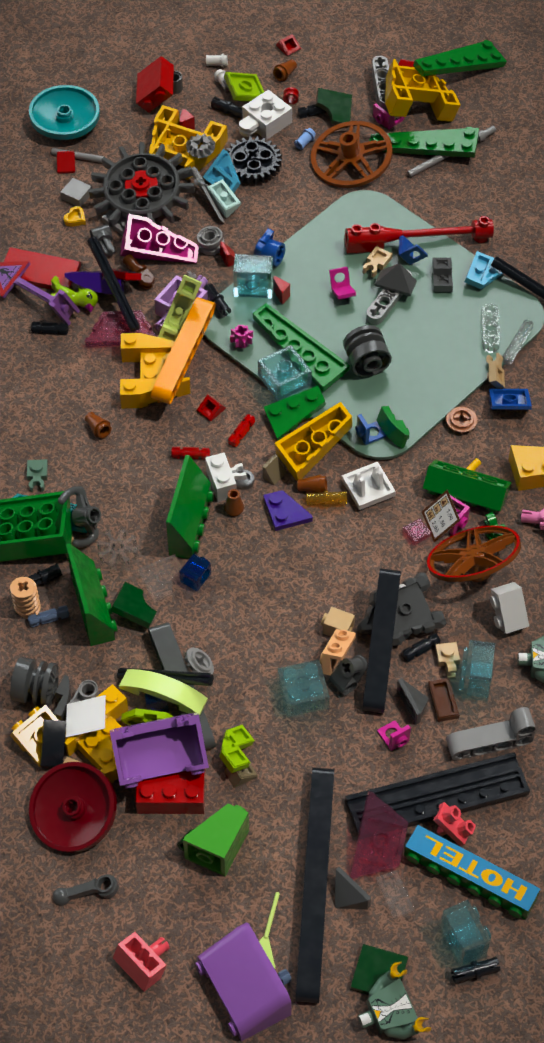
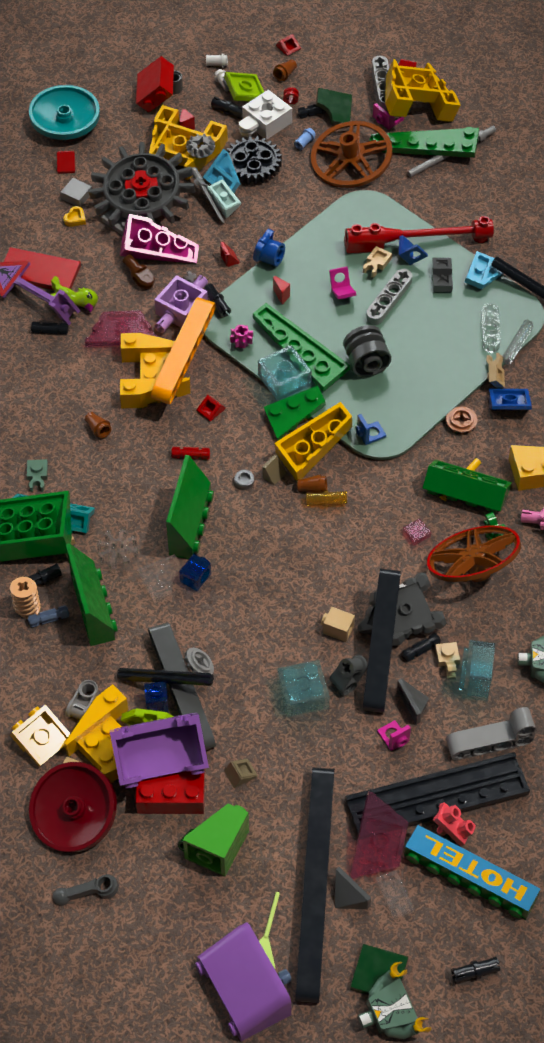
dark grey wheel [10,657,59,708] -> none
black slope [40,720,66,767] -> none
light grey bar [51,148,104,163] -> none
dark grey slope [53,675,71,721] -> none
dark grey piece [58,486,101,547] -> none
dark purple slope [65,271,124,295] -> none
white sticker [66,695,106,738] -> none
black axle [87,236,140,332] -> none
dark grey axle [90,224,115,257] -> none
dark green tile [110,582,157,629] -> none
red tile [112,269,142,281] -> none
coral brick [113,932,170,992] -> none
yellowish green slope [119,669,208,717] -> none
yellowish green slope [158,275,202,341] -> none
light grey wheel [197,226,225,255] -> none
white brick [205,453,247,502] -> none
lime tile [219,725,255,773] -> none
dark orange cone [224,489,244,516] -> none
red axle [228,414,255,447] -> none
clear light blue brick [233,254,273,298] -> none
dark purple wing [263,490,313,531] -> none
light nougat bracket [320,629,356,676] -> none
white plate [341,462,396,510] -> none
dark grey slope [375,263,417,296] -> none
green slope [376,406,409,448] -> none
green wing [413,40,507,76] -> none
sticker [422,489,460,542] -> none
reddish brown tile [428,678,460,722] -> none
clear light blue brick [440,900,491,967] -> none
dark pink bracket [450,495,470,535] -> none
white brick [490,582,529,634] -> none

